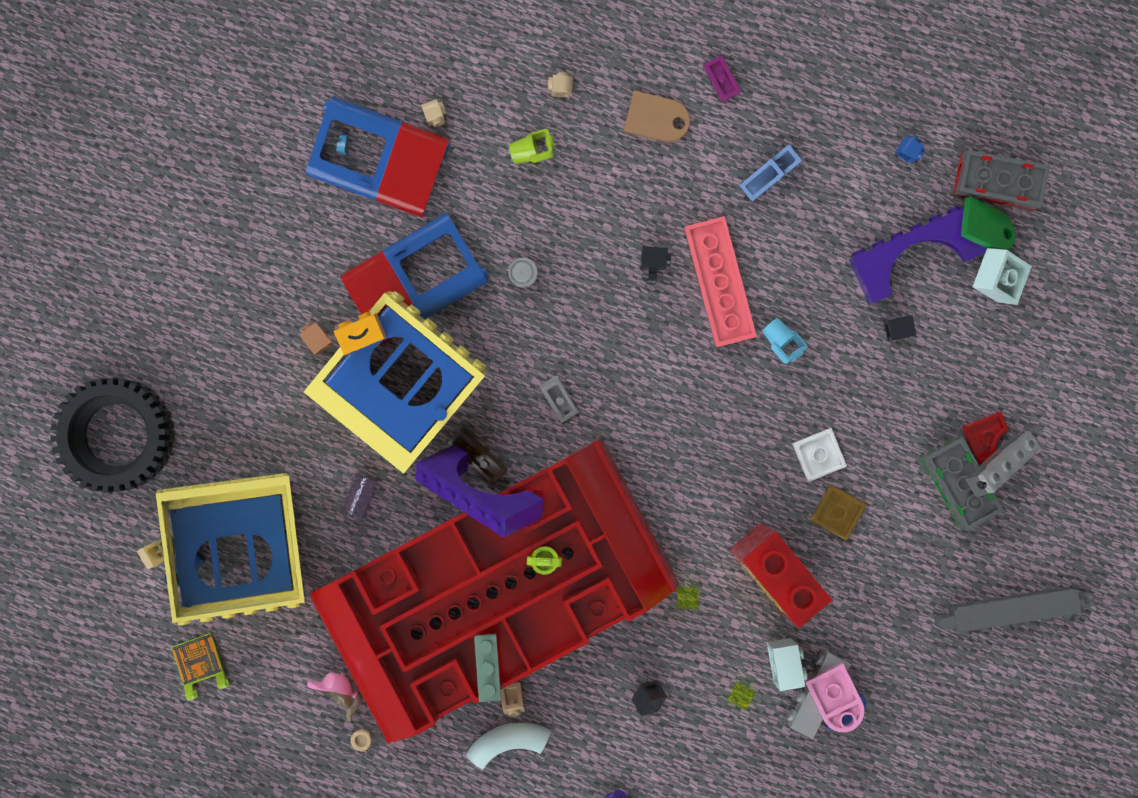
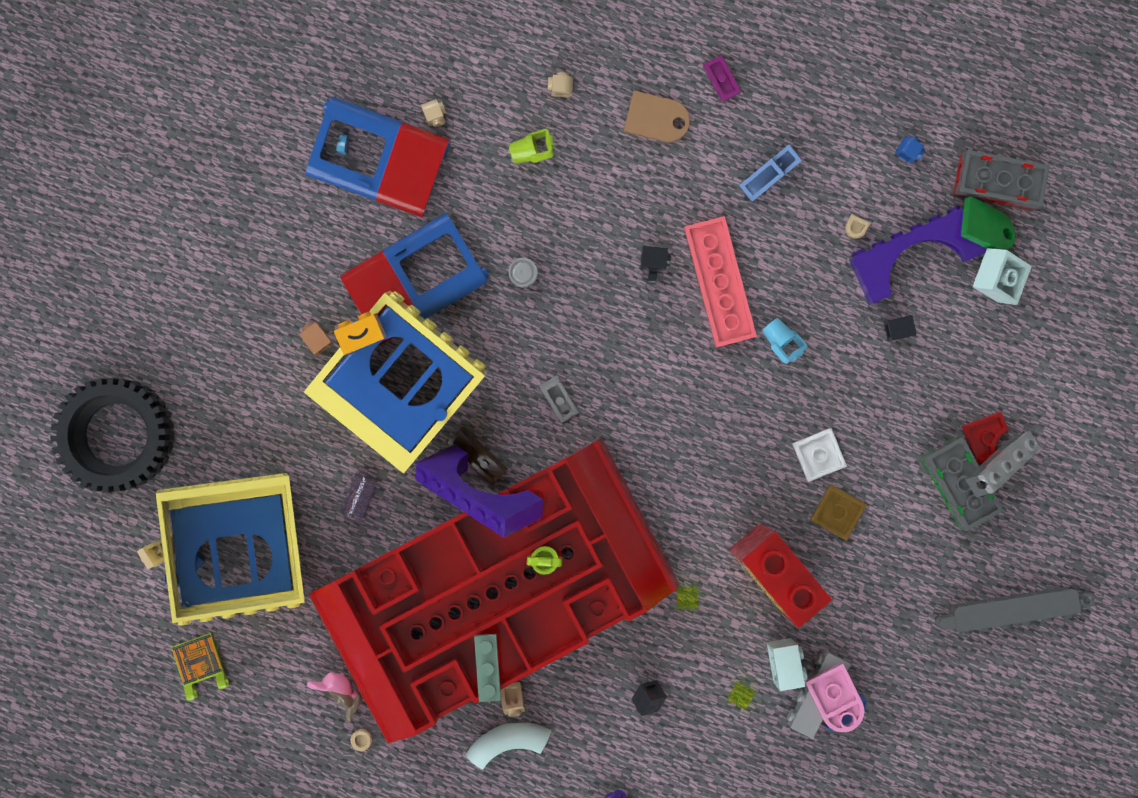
none -> tan tile [845,214,870,239]

